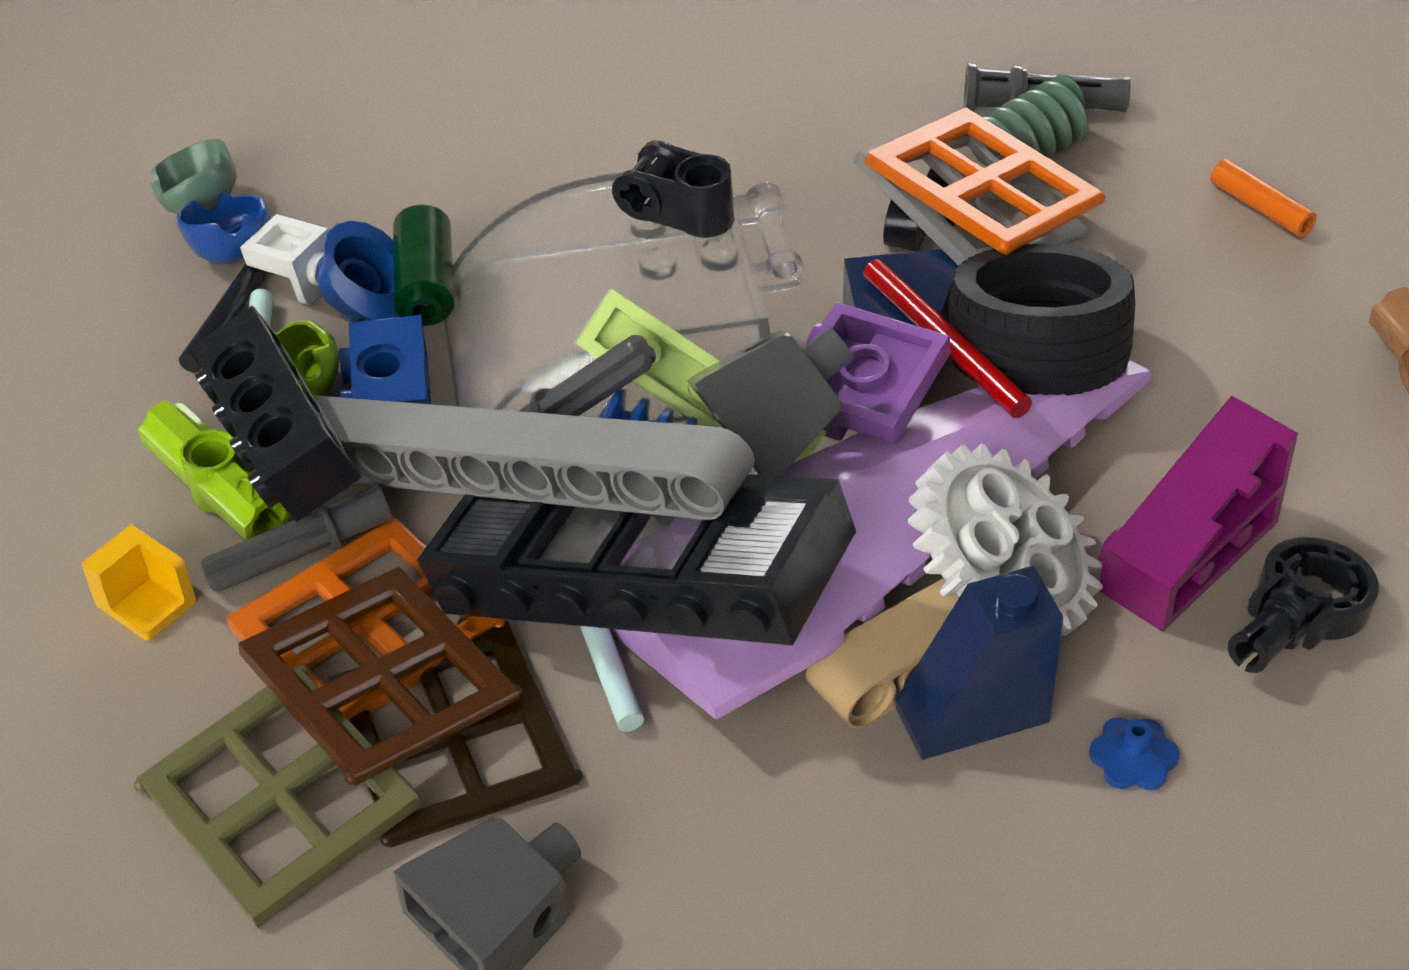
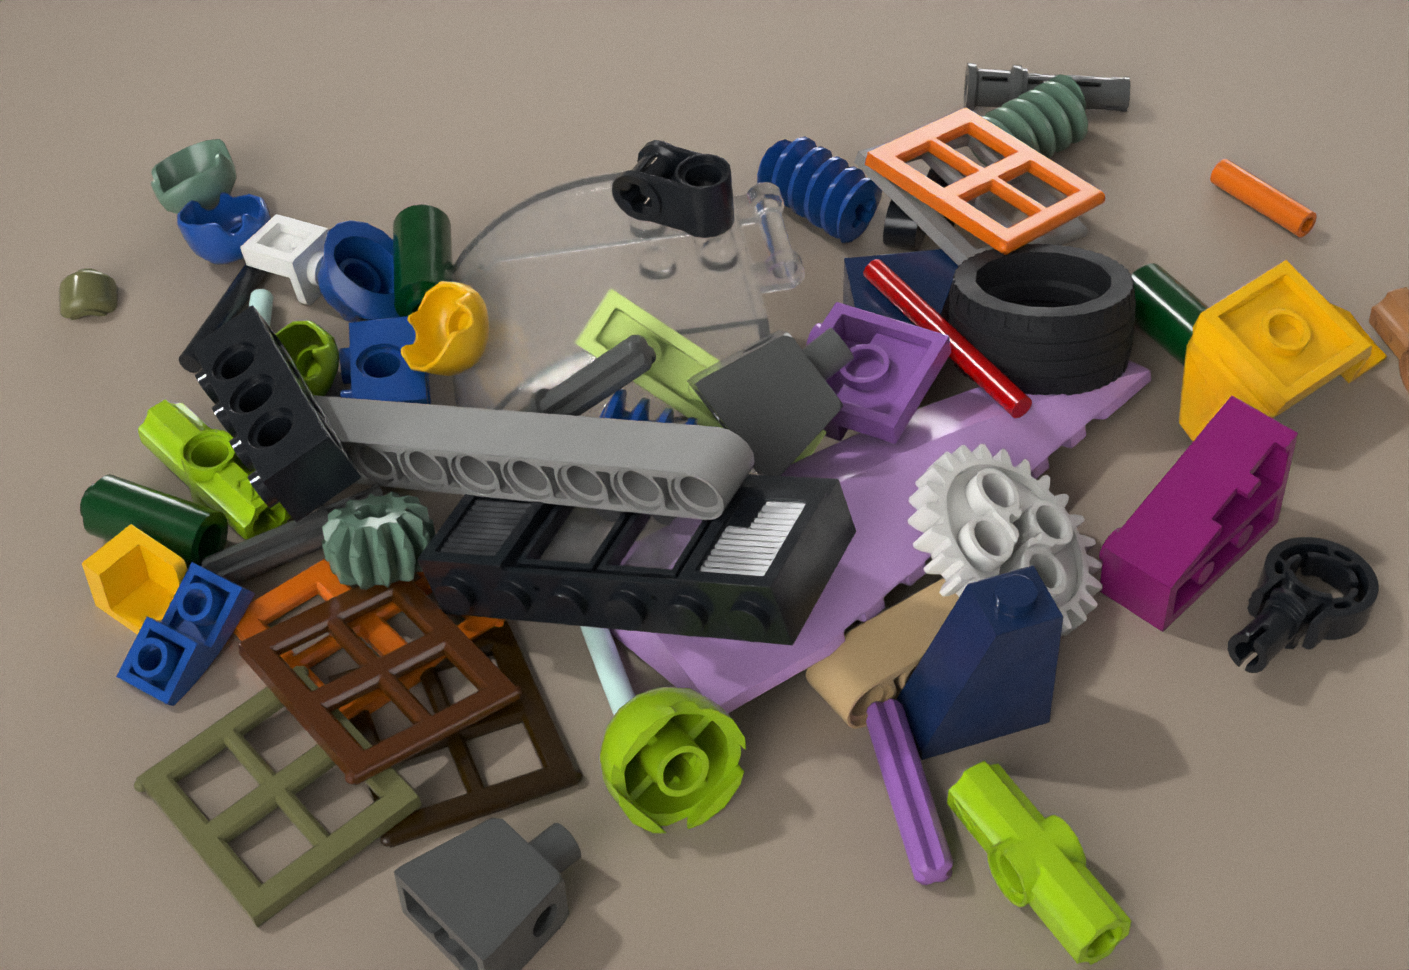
blue plant [1089,718,1180,790] -> none
none -> olive piece [59,268,118,320]
none -> dark green brick [80,474,228,569]
none -> blue slope [116,562,255,706]
none -> sand green gear [322,492,435,590]
none -> yellow hair [400,281,490,376]
none -> lime cylinder [600,687,746,833]
none -> blue piece [757,136,882,243]
none -> medium lavender axle [866,698,954,885]
none -> lime piece [947,760,1131,965]
none -> dark green brick [1132,263,1210,366]
none -> yellow piece [1179,260,1387,441]

